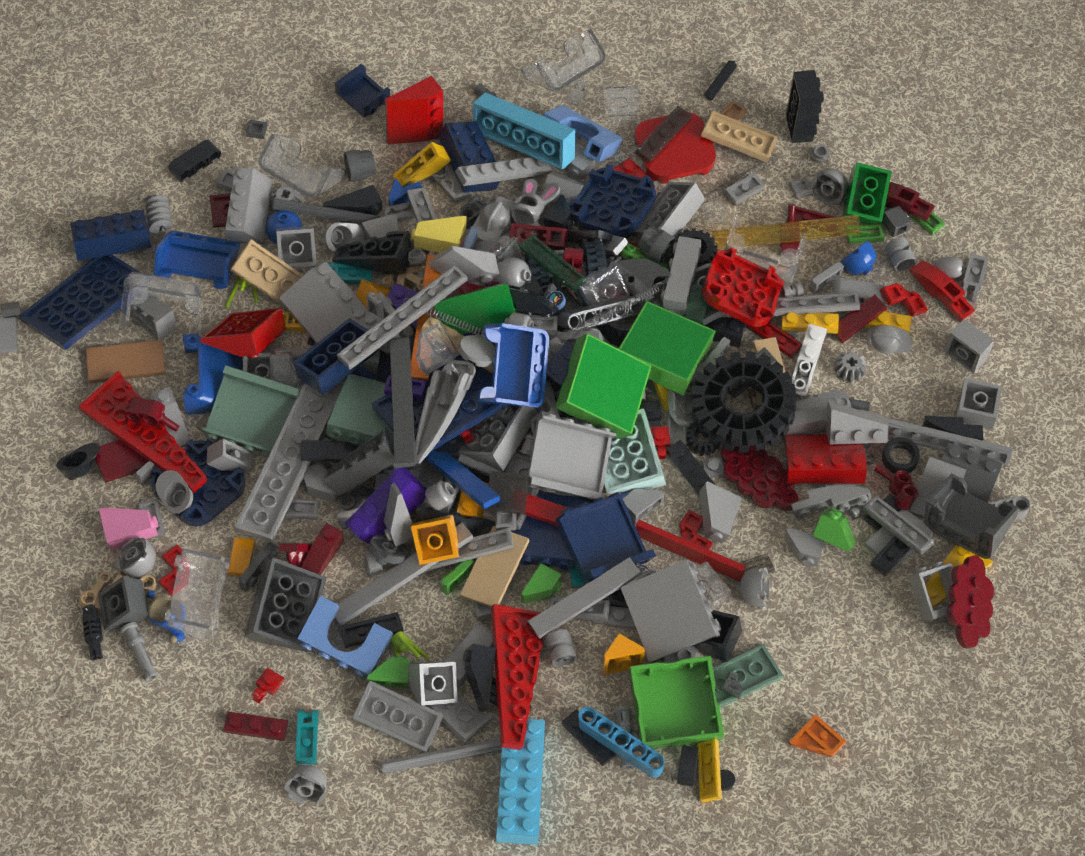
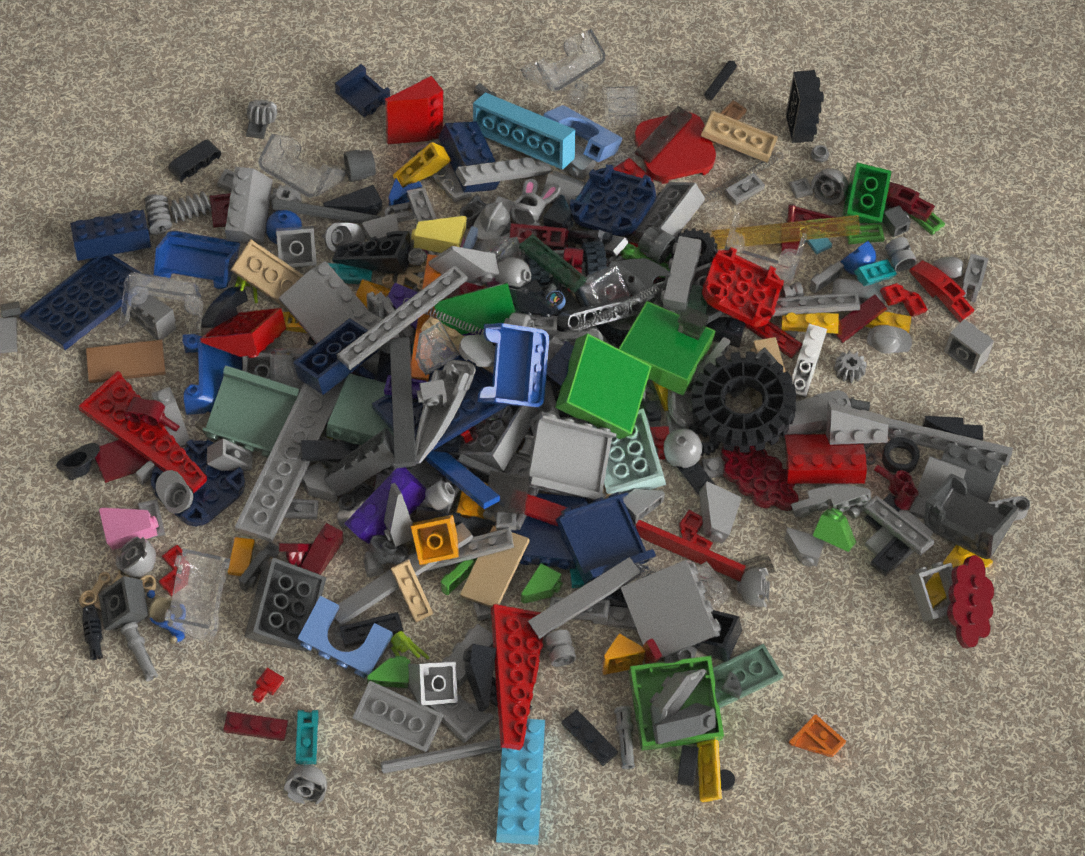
dark azure beam [578,707,664,778] -> none
light grey brick [956,378,1002,429] -> none
none -> light grey piece [170,191,211,223]
none -> black slope [199,287,248,328]
none -> light grey gear [247,99,277,125]
none -> tan tile [390,559,433,623]
none -> light grey brick [417,379,447,406]
none -> dark red tile [642,638,662,664]
none -> light grey wedge [650,669,707,738]
none -> dark grey slope [654,703,716,744]
none -> light grey cylinder [664,428,702,468]
none -> clear smoke brick [677,307,709,340]
none -> medium azure tile [806,231,832,255]
none -> teal plate [854,259,897,287]

